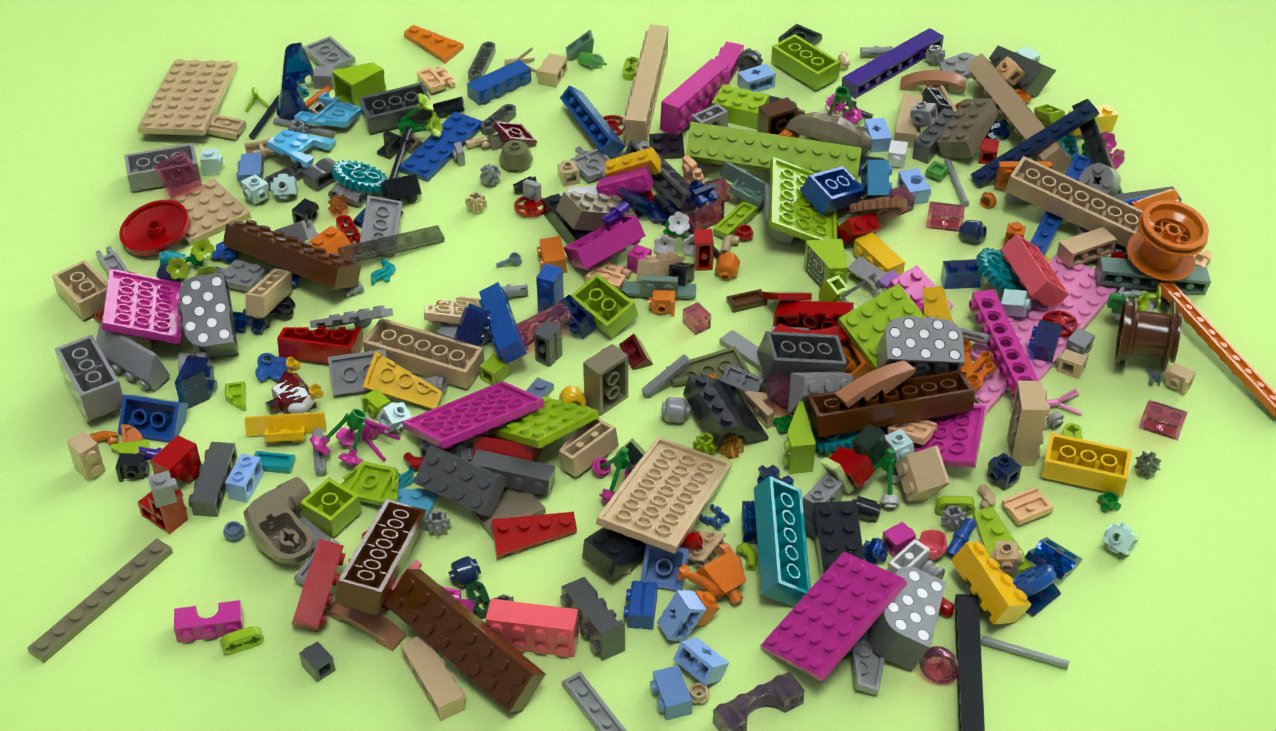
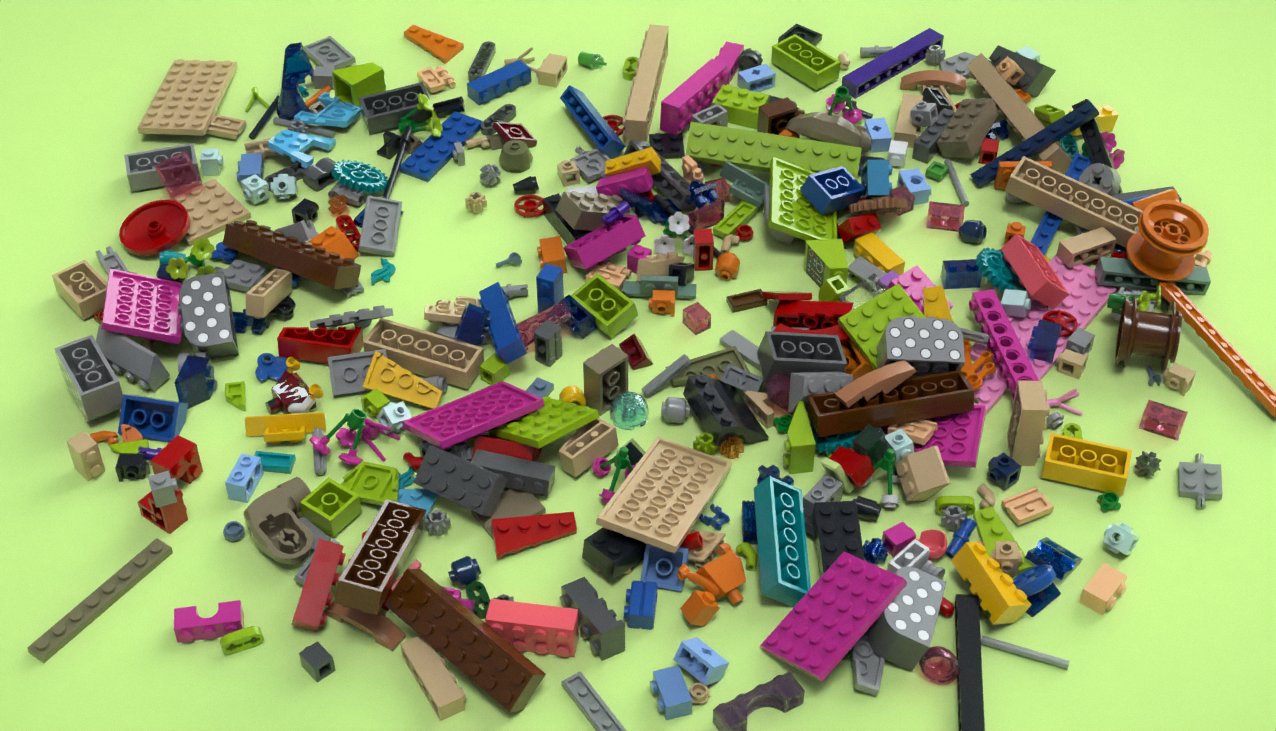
dark grey brick [188,442,238,517] -> none
clear smoke tile [338,225,445,263] -> none
black brick [380,174,422,202] -> none
light grey plate [523,179,542,202] -> none
sand green slope [565,30,594,60] -> none
light blue brick [657,590,706,641] -> none
orange plate [980,192,997,209] -> none
none -> clear light blue cylinder [610,391,649,430]
none -> light nougat brick [1080,563,1127,615]
none -> light grey plate [1178,453,1223,510]

